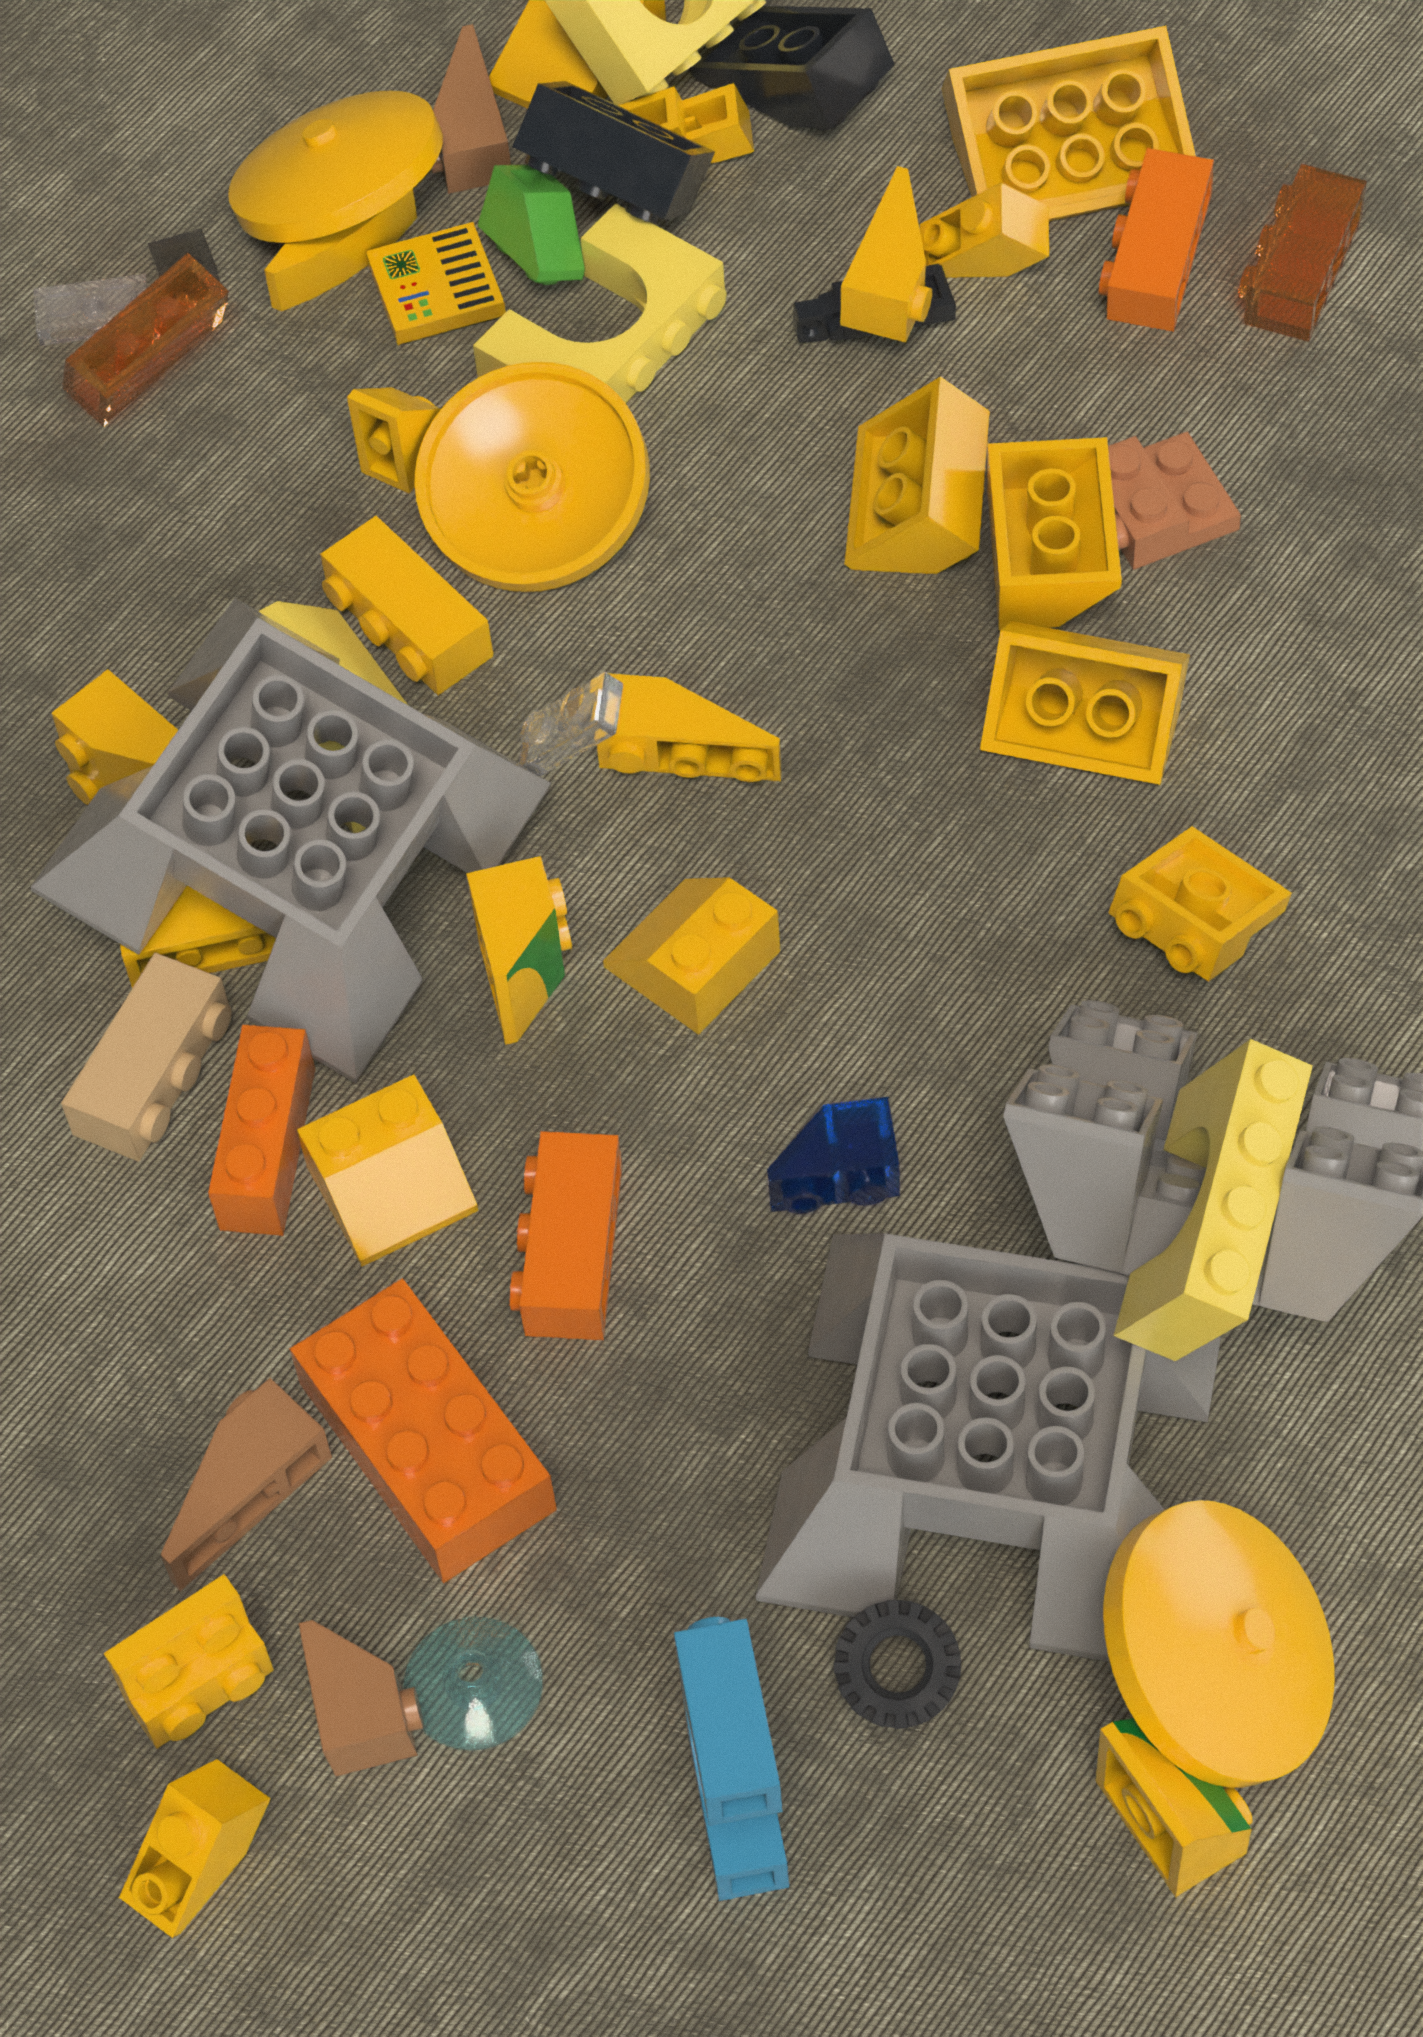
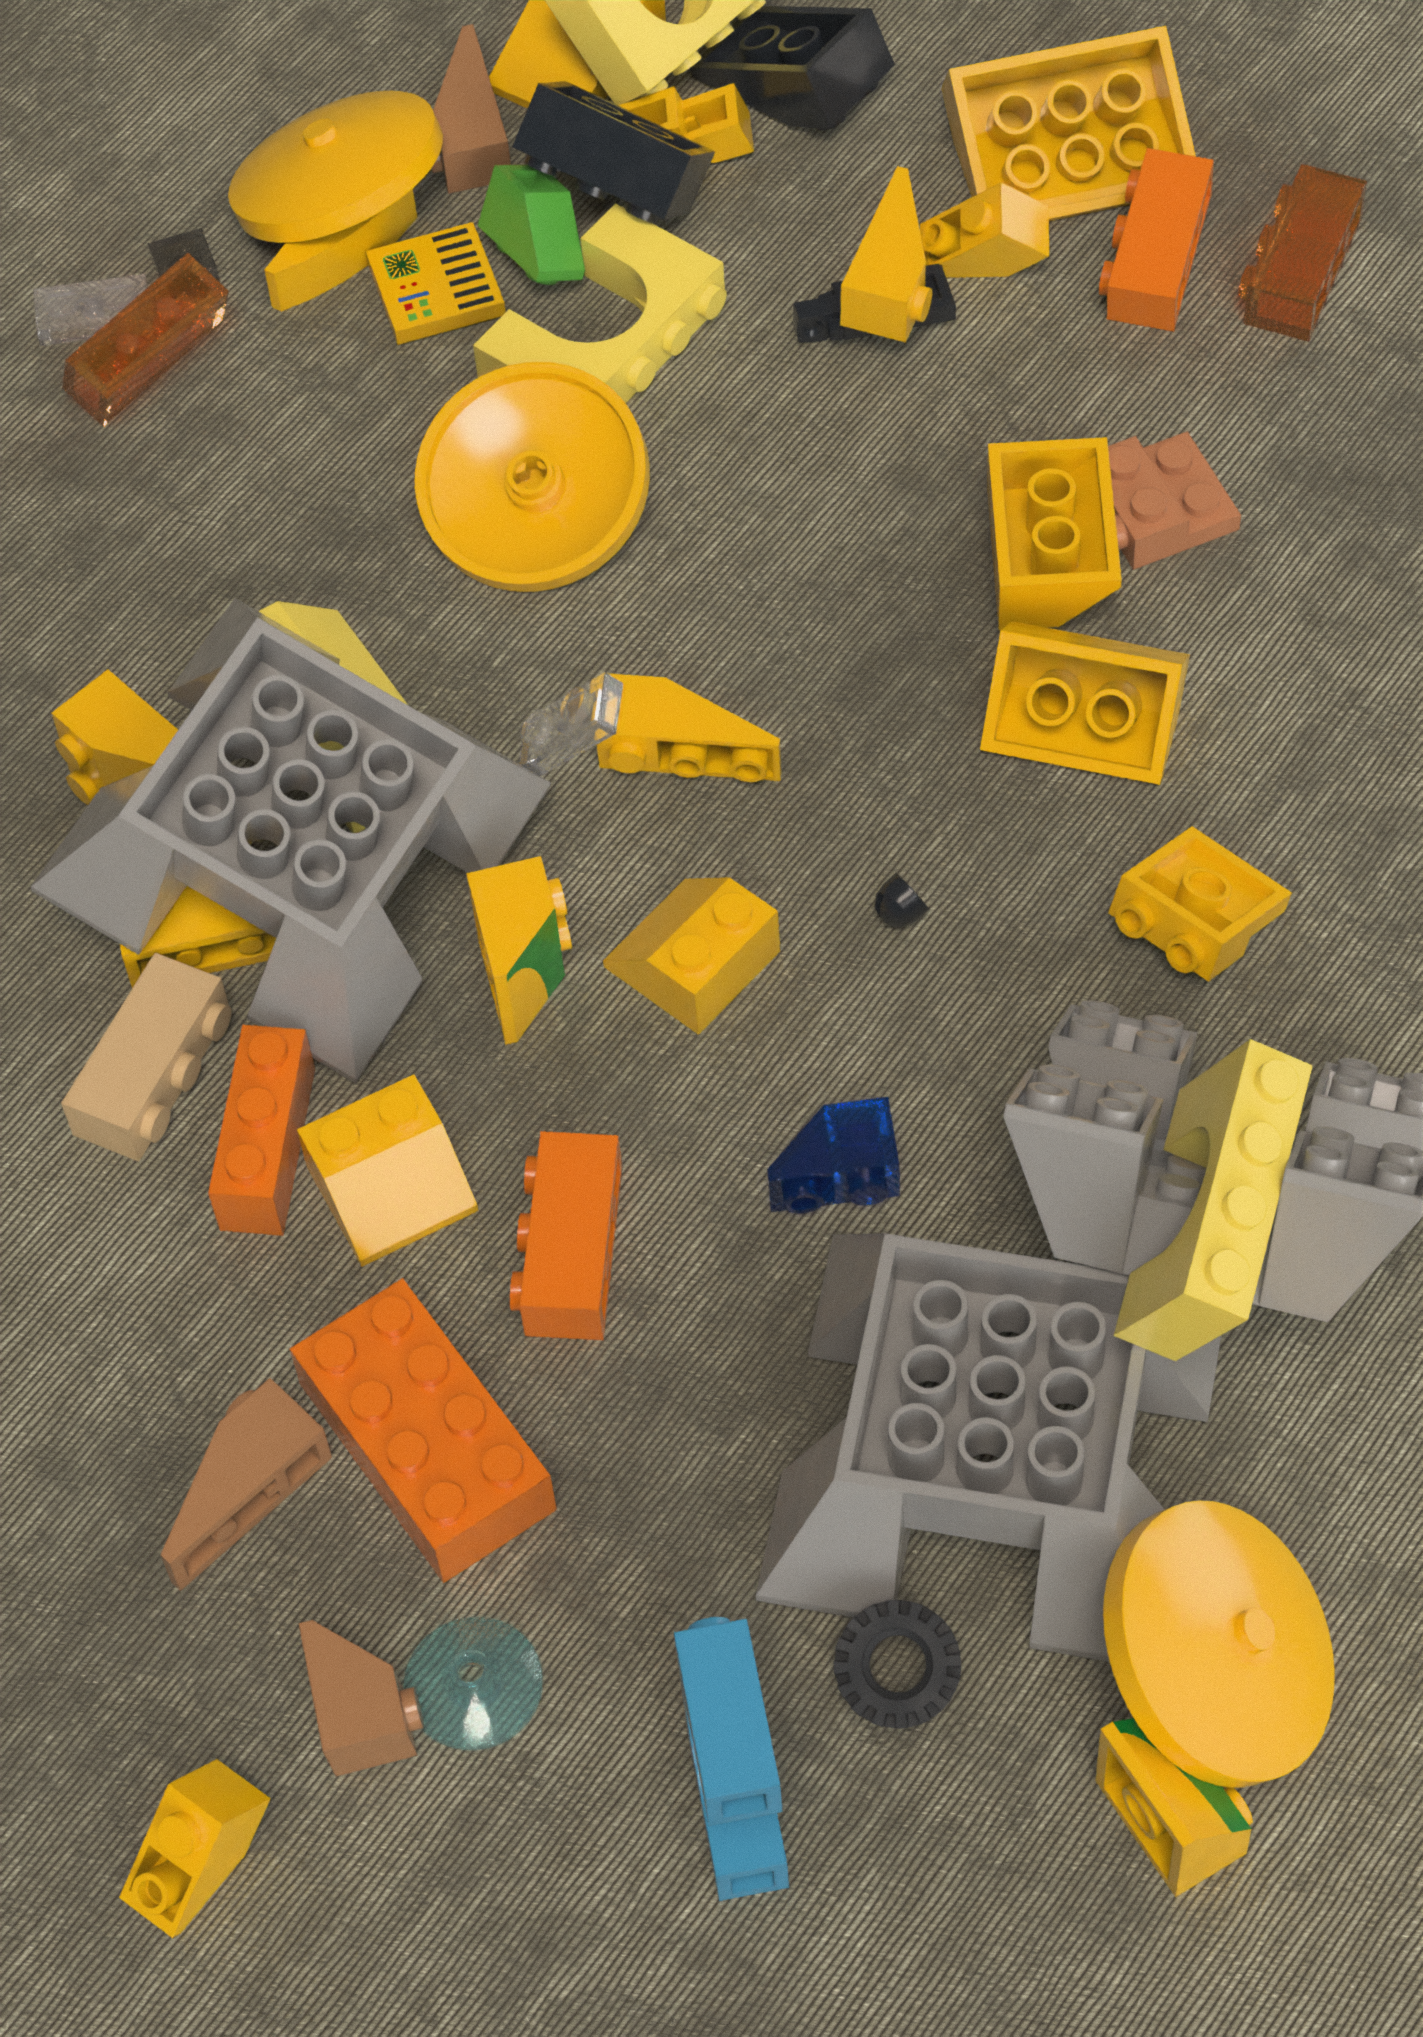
yellow plate [103,1574,274,1749] -> none
yellow brick [320,516,494,695] -> none
yellow slope [347,387,441,494] -> none
yellow slope [844,376,990,574] -> none
none -> black hinge [874,872,930,928]

